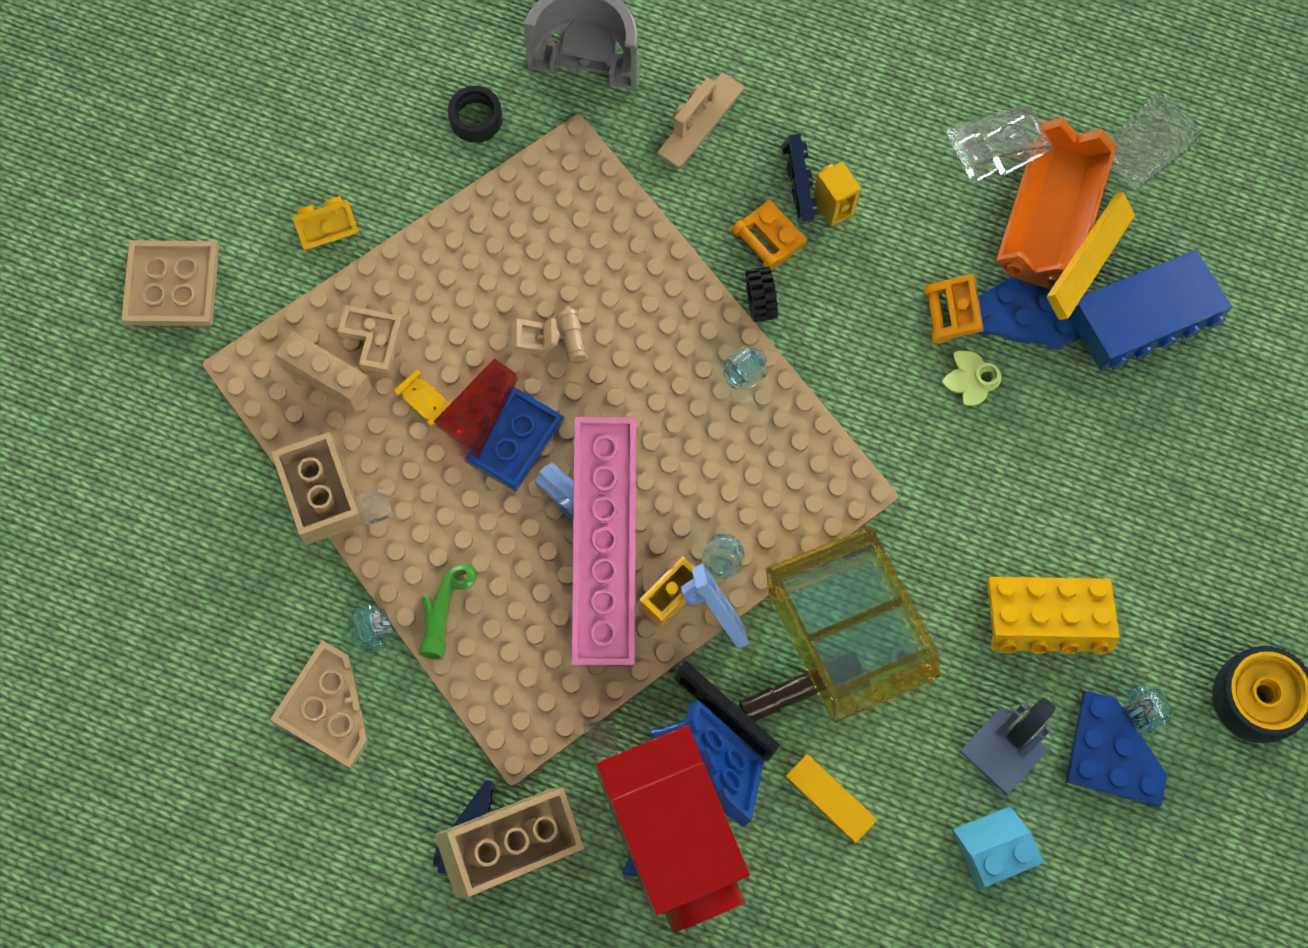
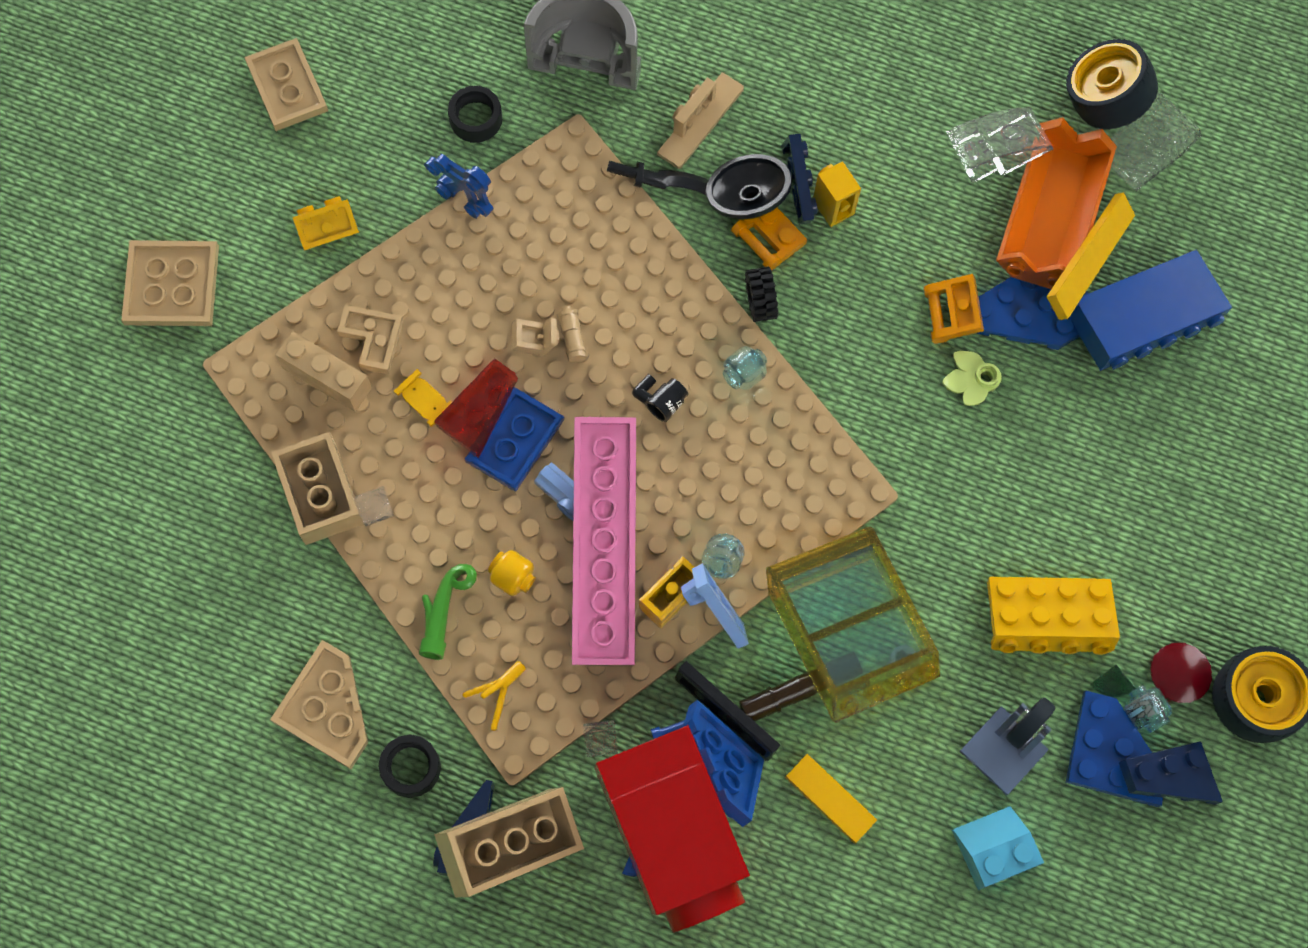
clear light blue head [348,604,393,653] -> none
none -> tan plate [244,38,328,131]
none -> black tyre [378,734,441,798]
none -> blue plant [424,154,494,219]
none -> yellow plant [462,661,526,731]
none -> yellow head [488,550,536,596]
none -> black sword [607,161,708,196]
none -> black piece [632,374,688,422]
none -> black dish [706,154,792,220]
none -> wheel [1066,39,1158,130]
none -> clear green tile [1090,665,1136,697]
none -> dark blue wing [1119,741,1223,805]
none -> dark red dish [1150,643,1212,703]

